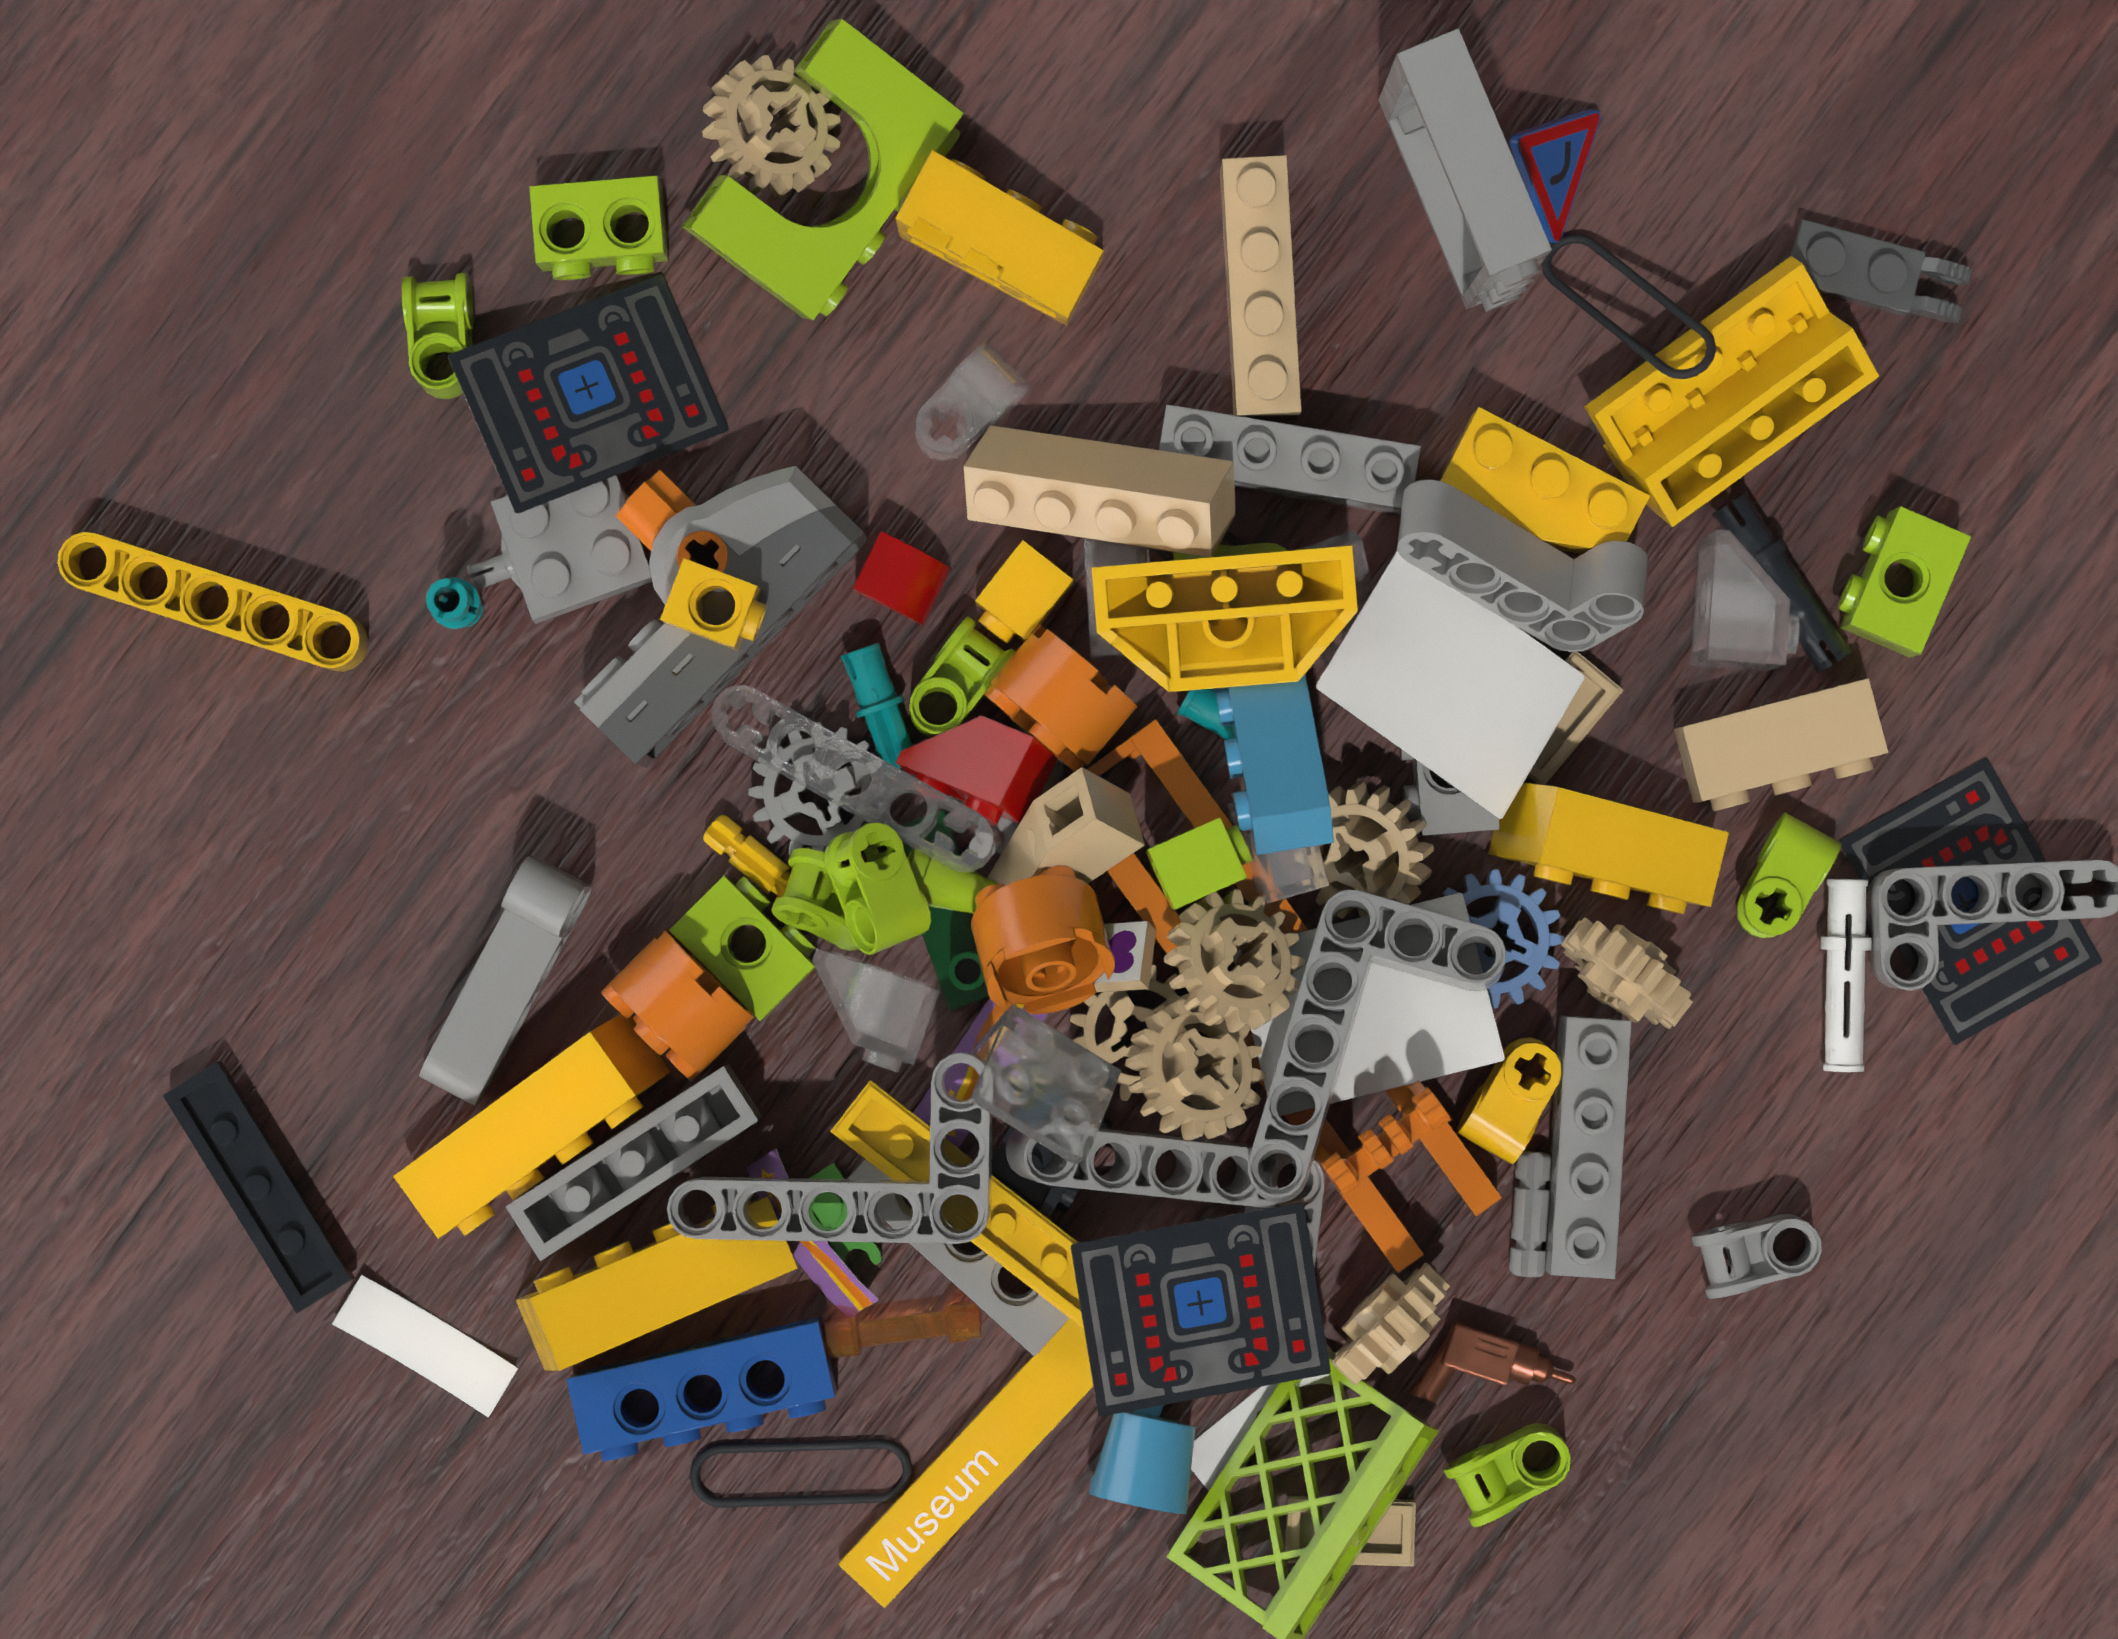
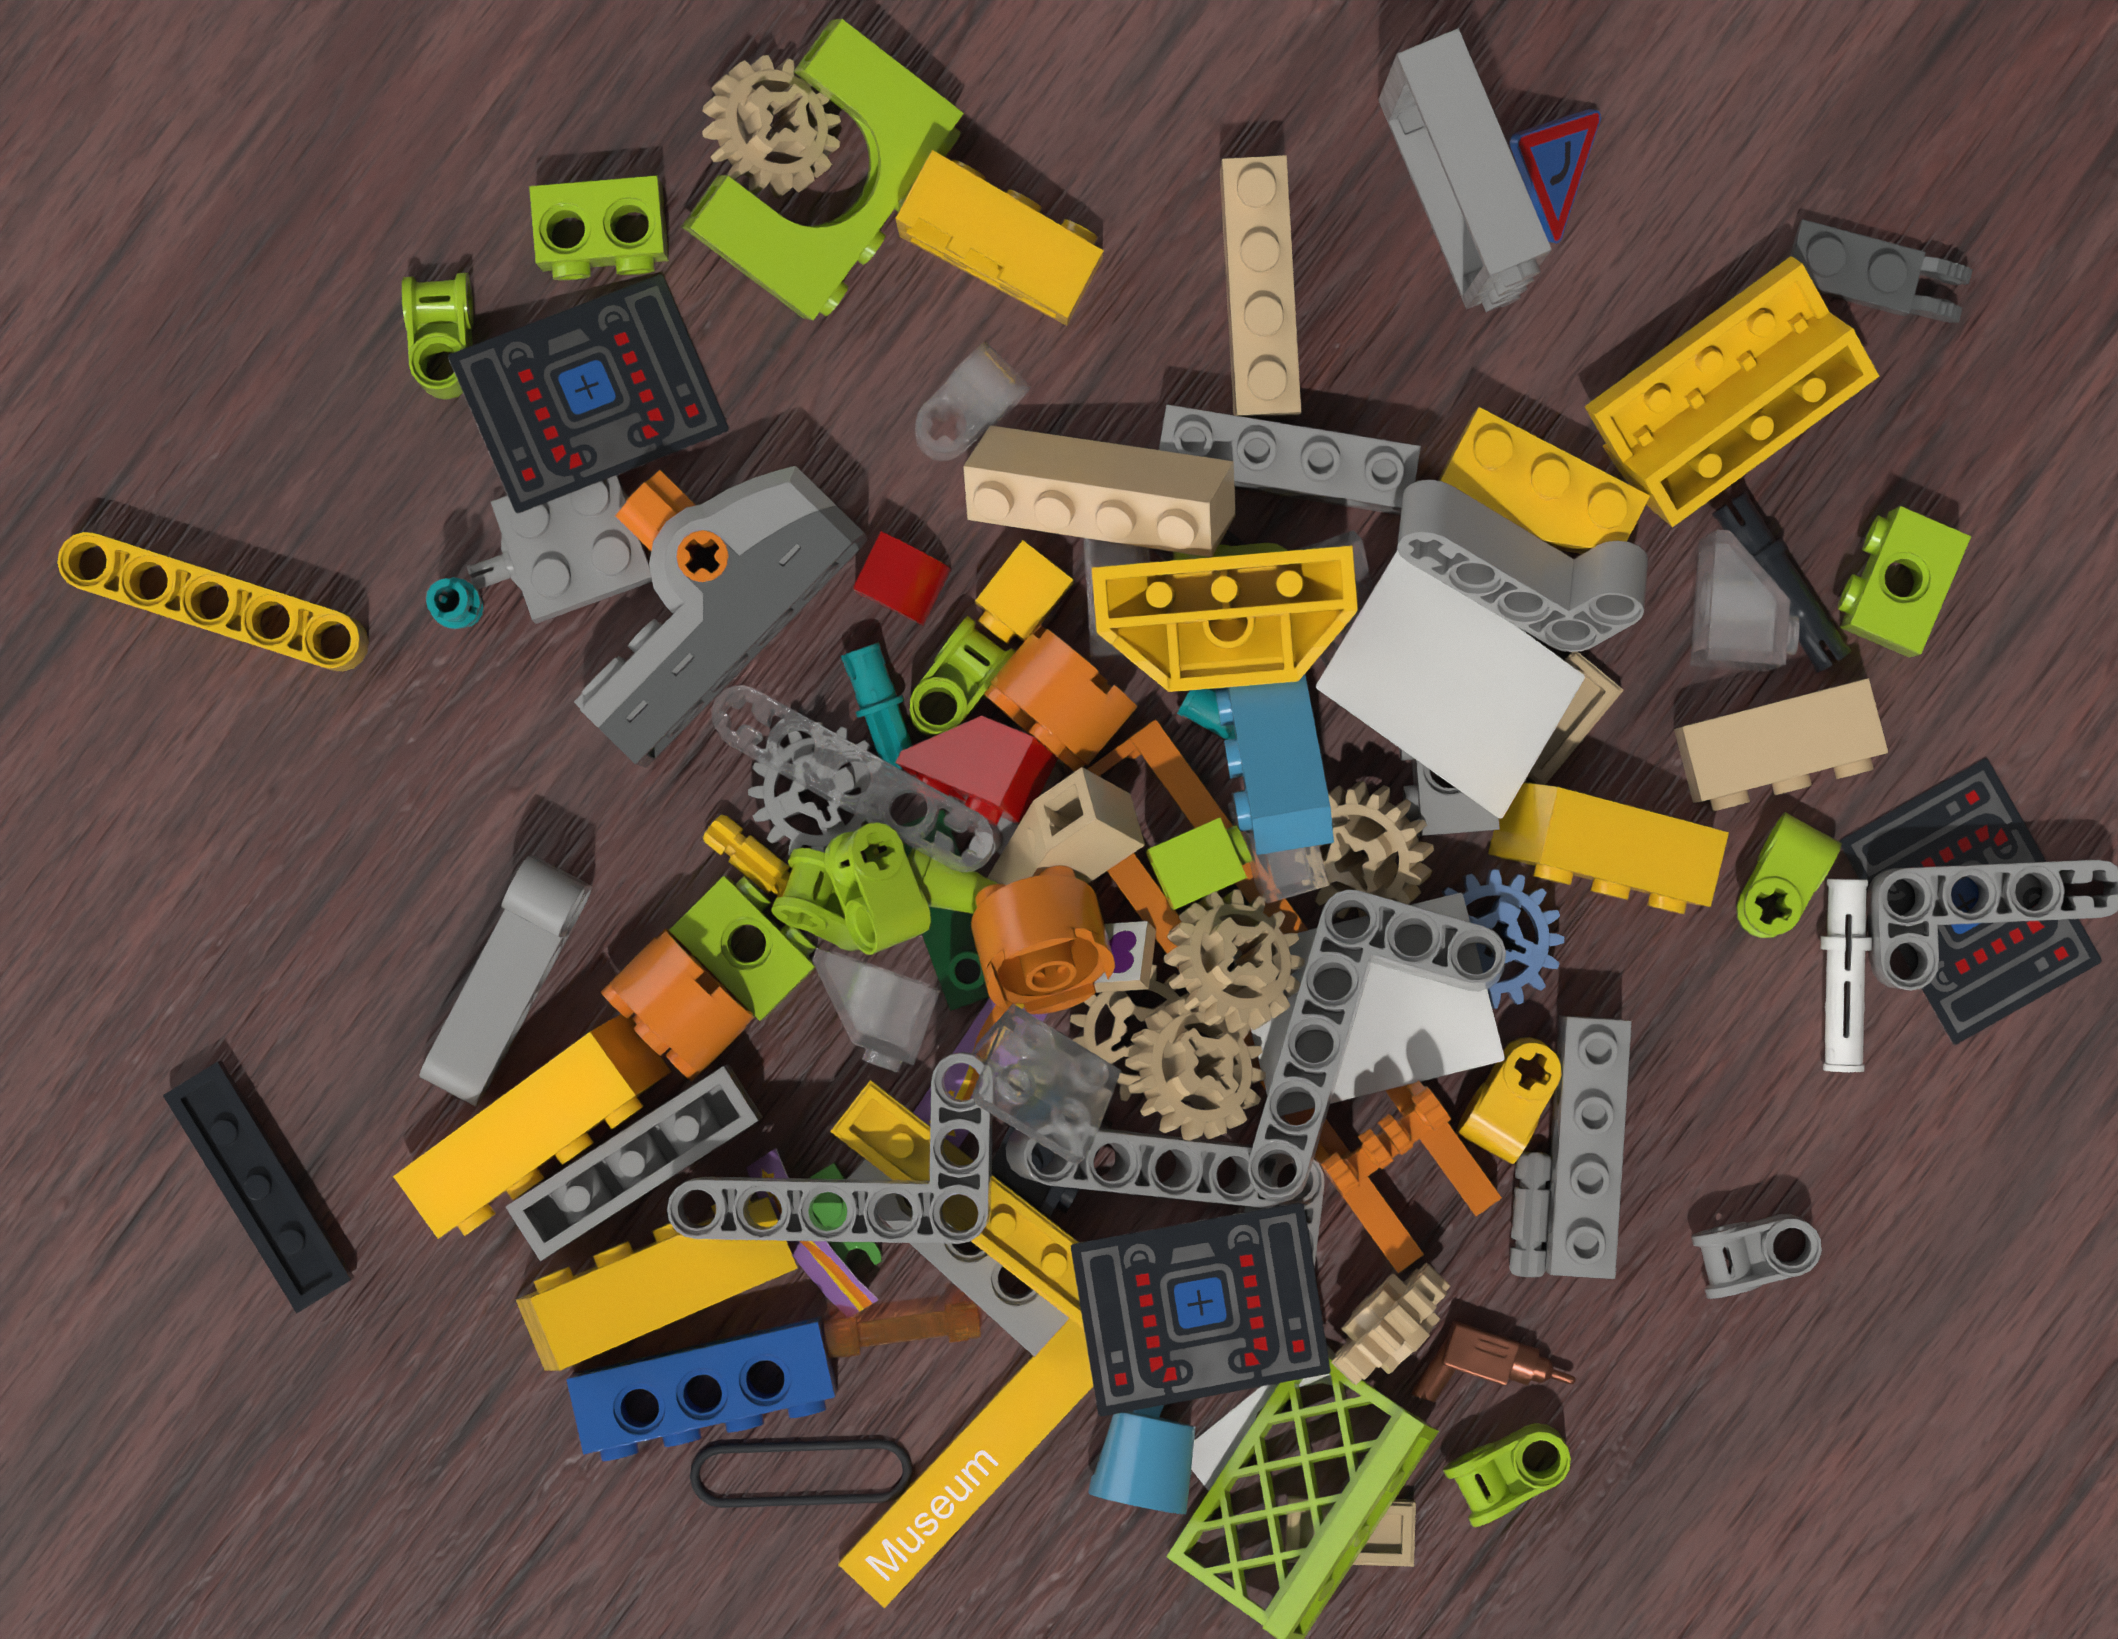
white sticker [332,1275,518,1418] -> none
yellow brick [660,558,767,651] -> none
black piece [1541,234,1716,379] -> none
tan gear [1561,918,1693,1029] -> none

